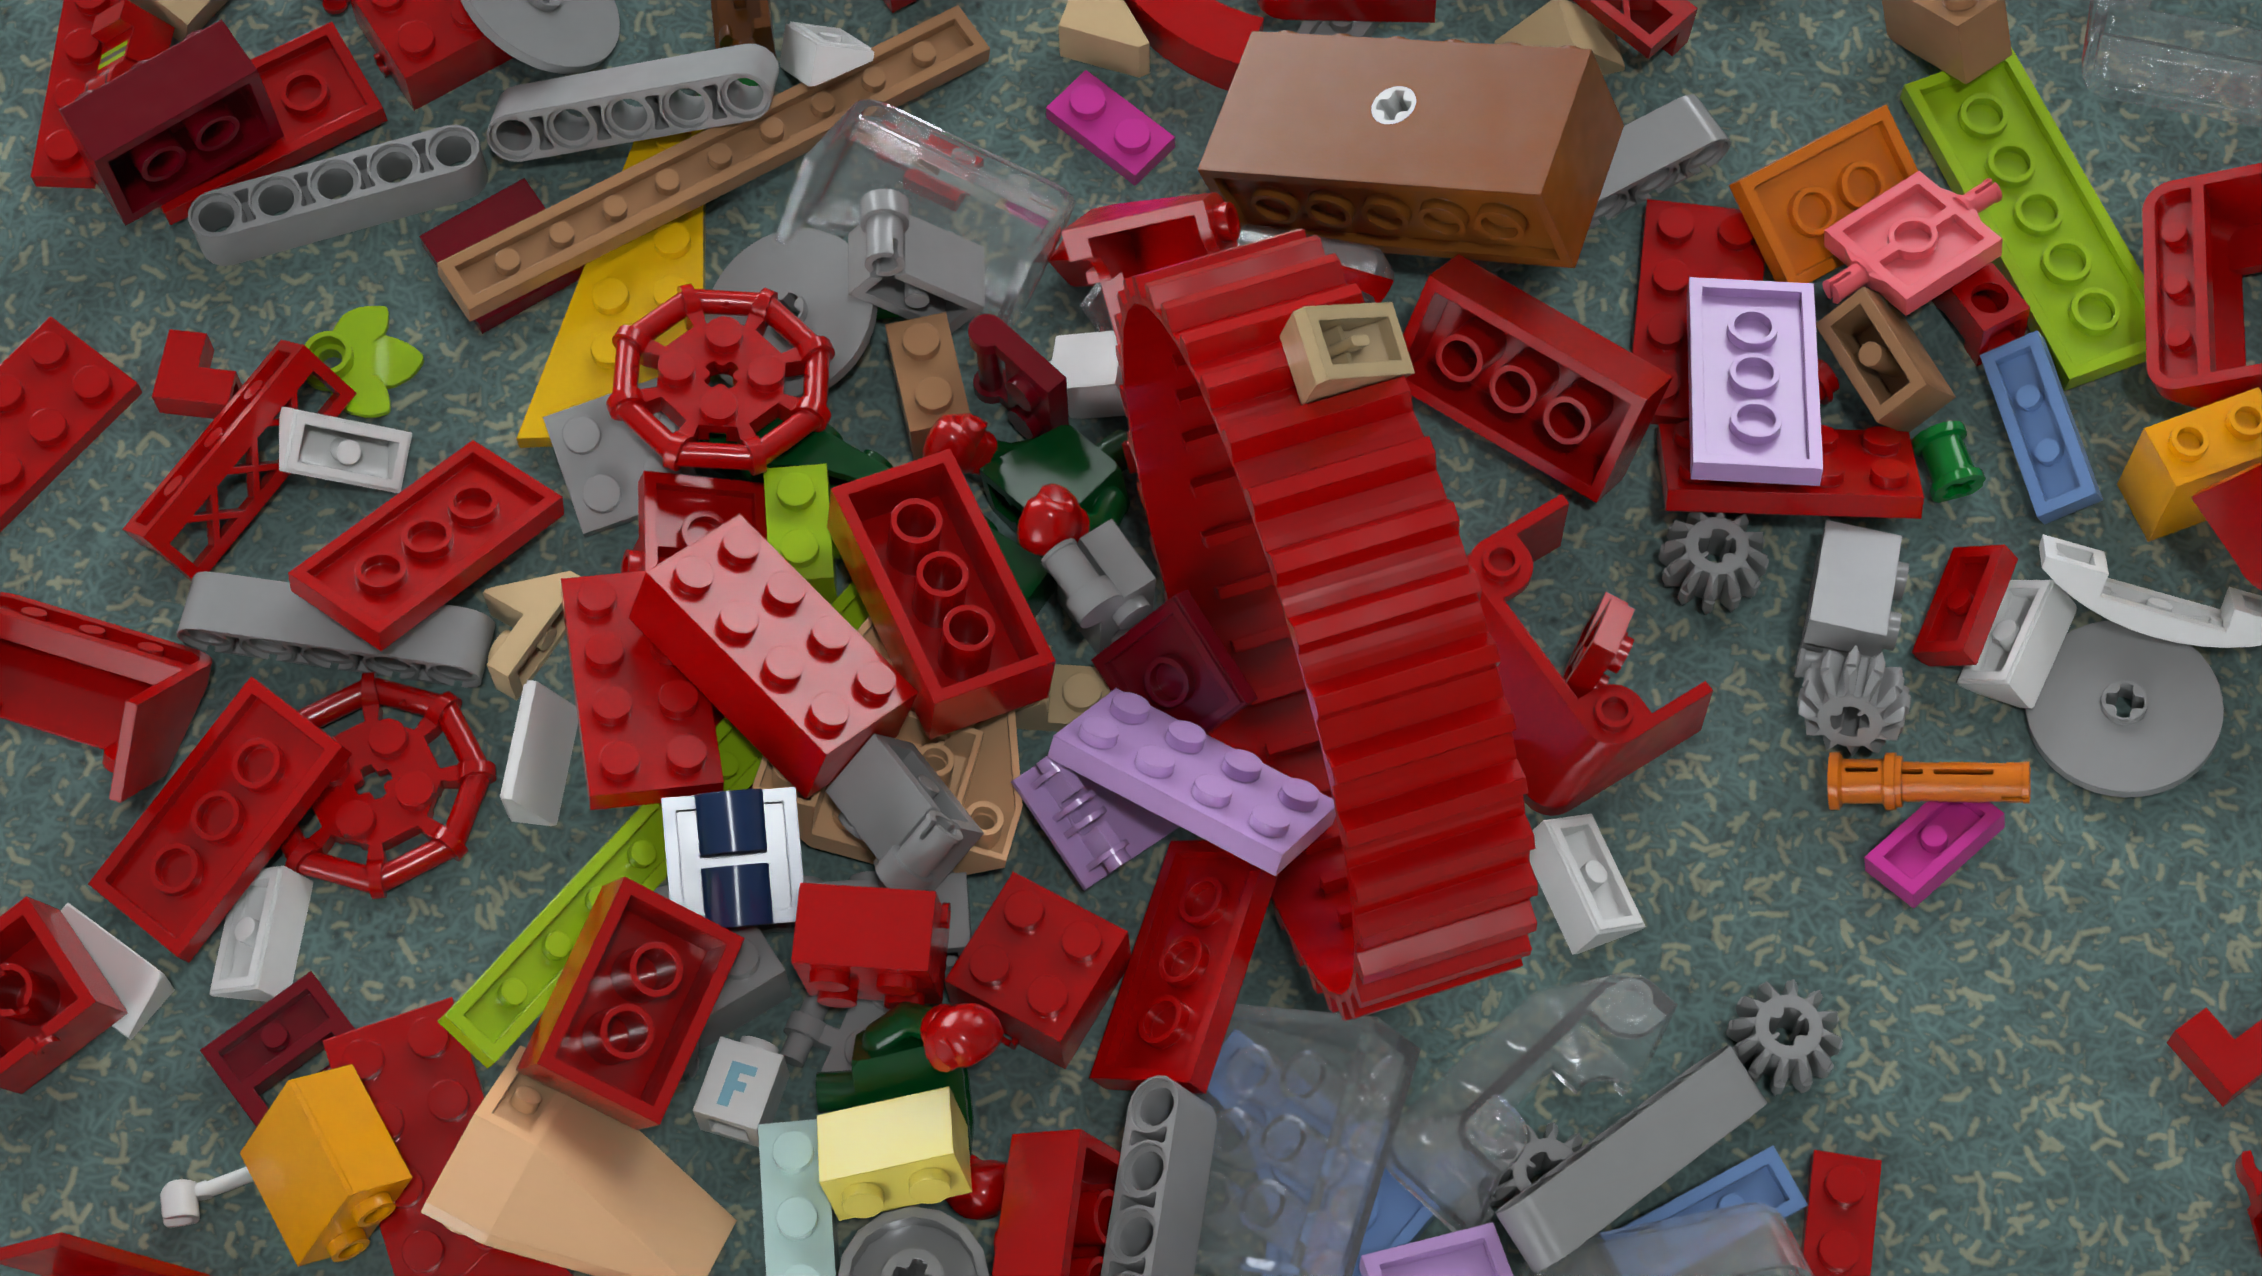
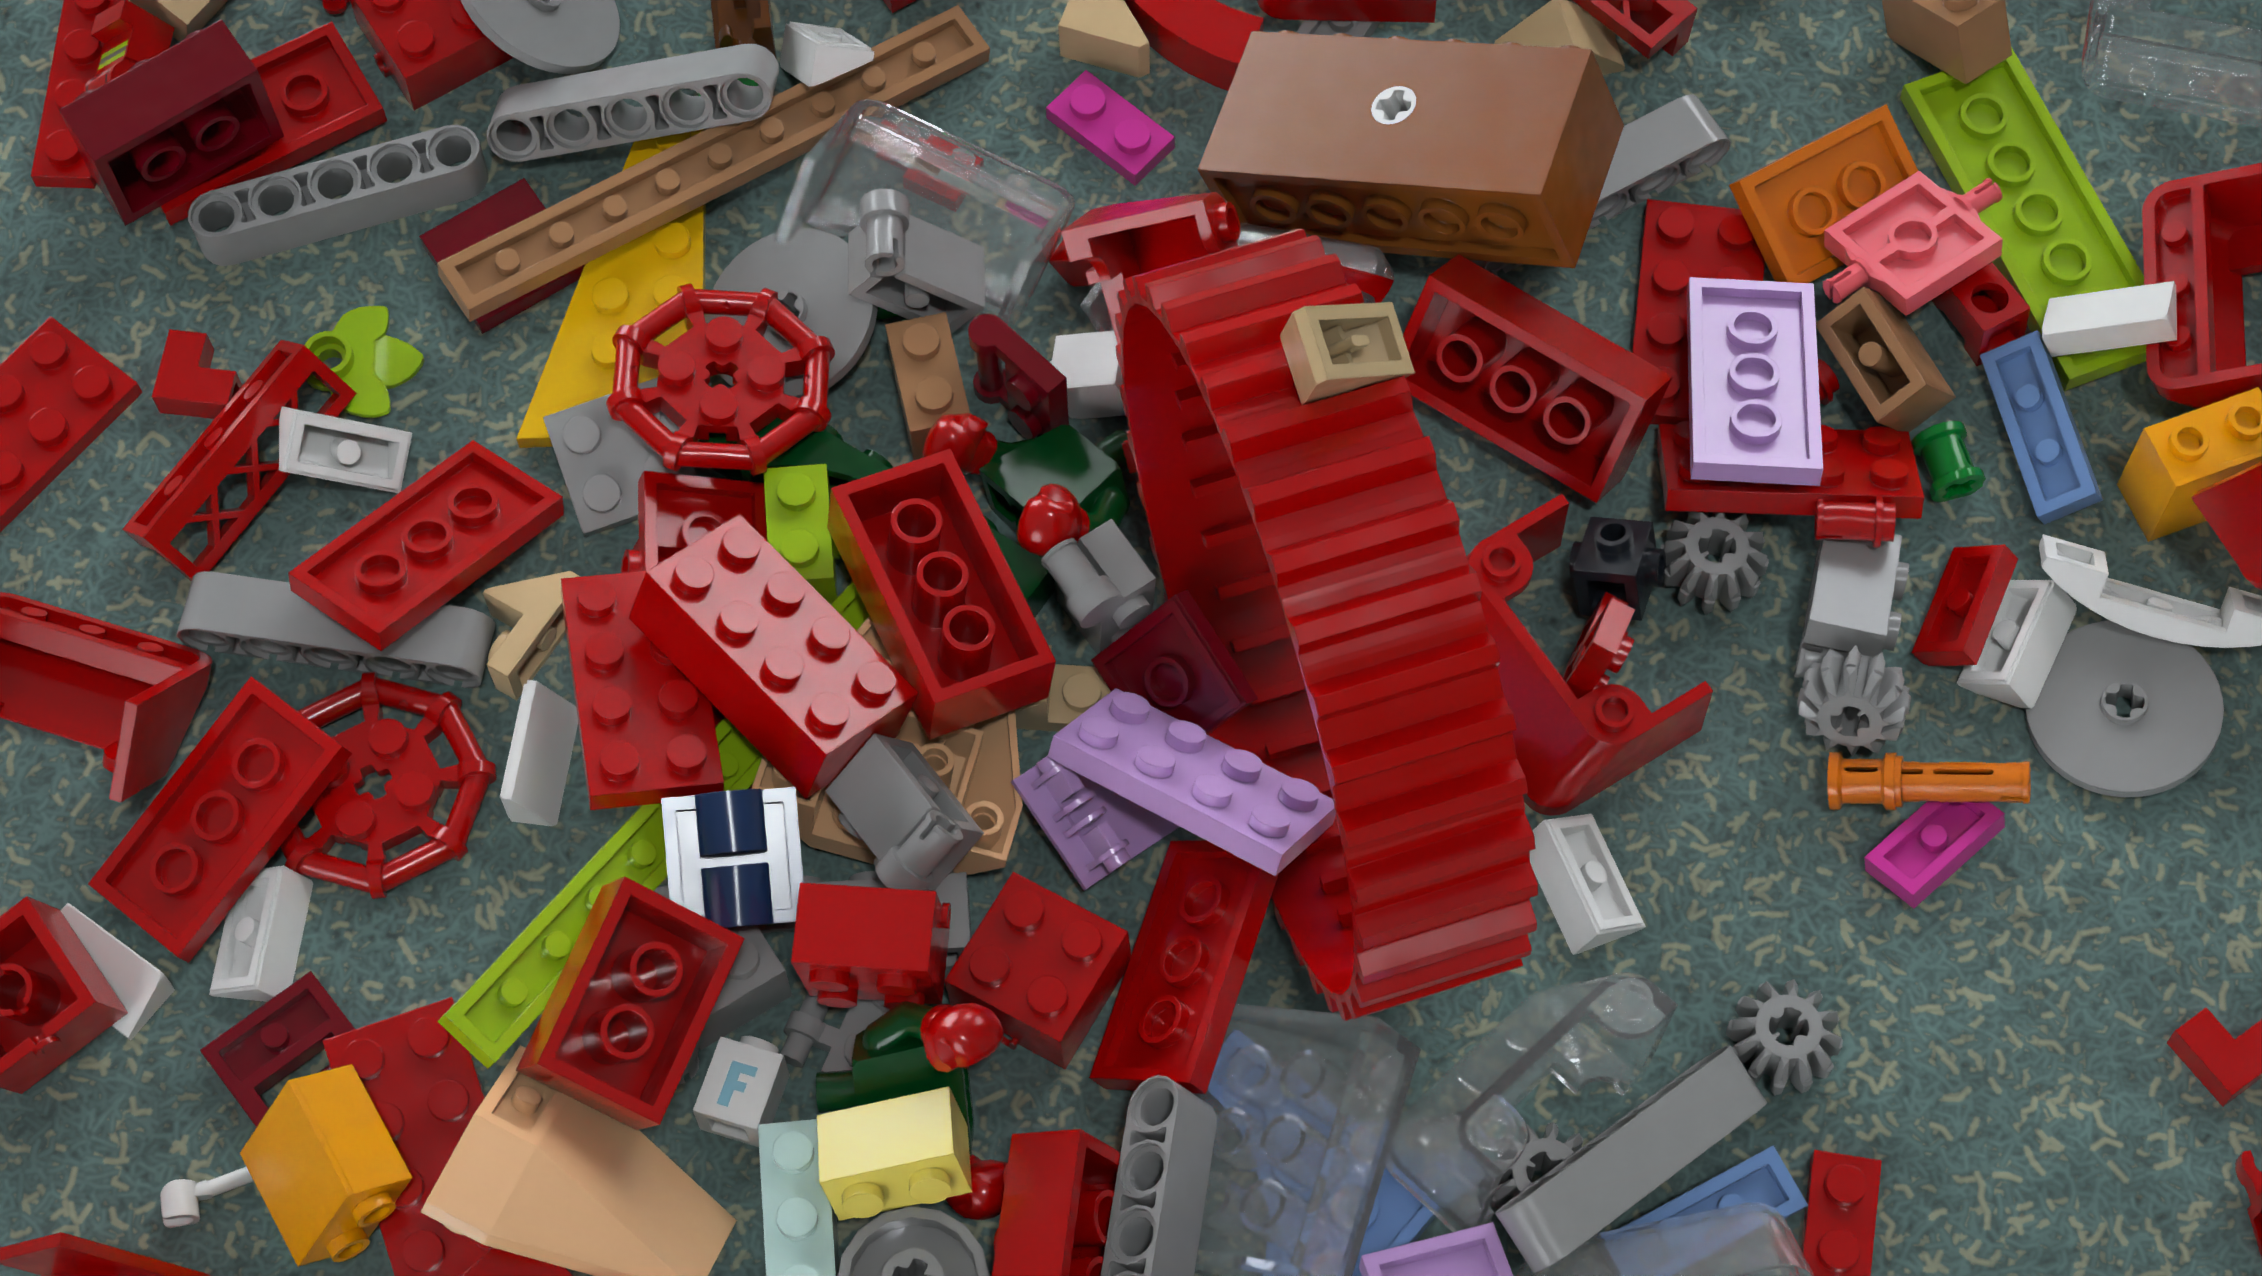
none -> black brick [1569,517,1666,621]
none -> red pin [1814,496,1896,548]
none -> white slope [2042,281,2177,357]

